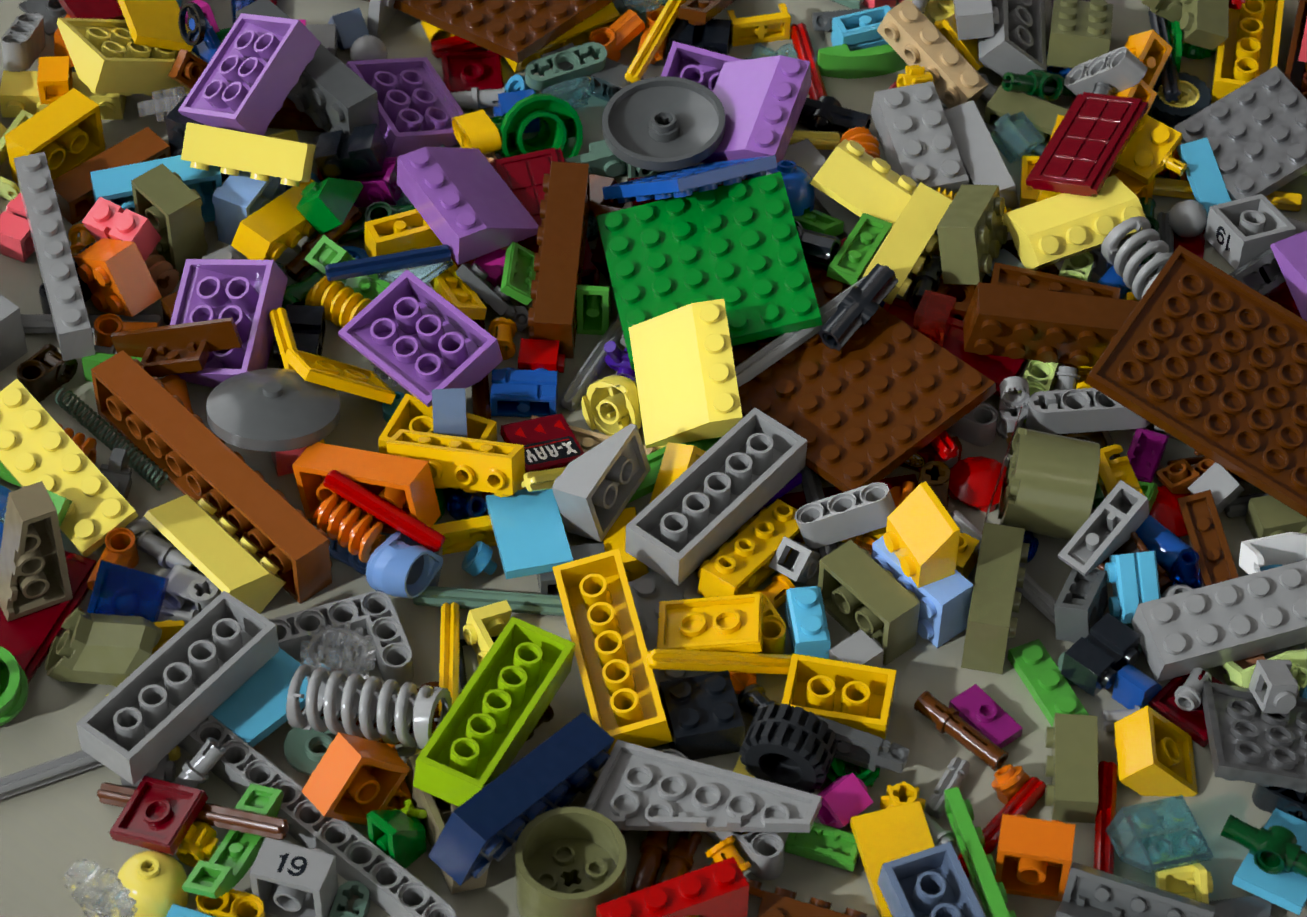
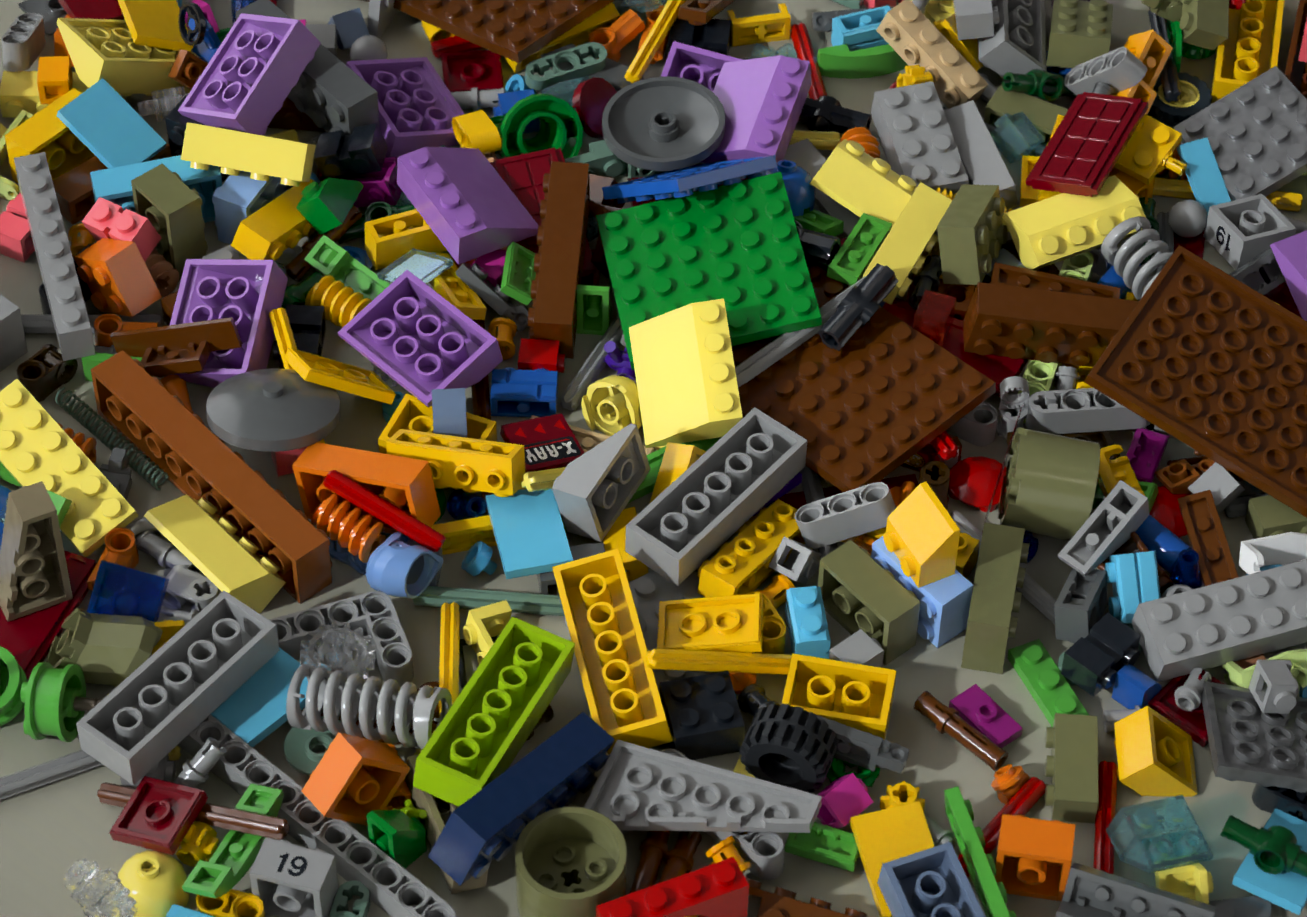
dark blue axle [325,244,451,281] -> none
light grey axle [926,757,970,818] -> none
none -> bright green wheel [20,662,103,742]
none -> medium azure tile [57,78,167,169]
none -> dark red tile [572,77,617,138]

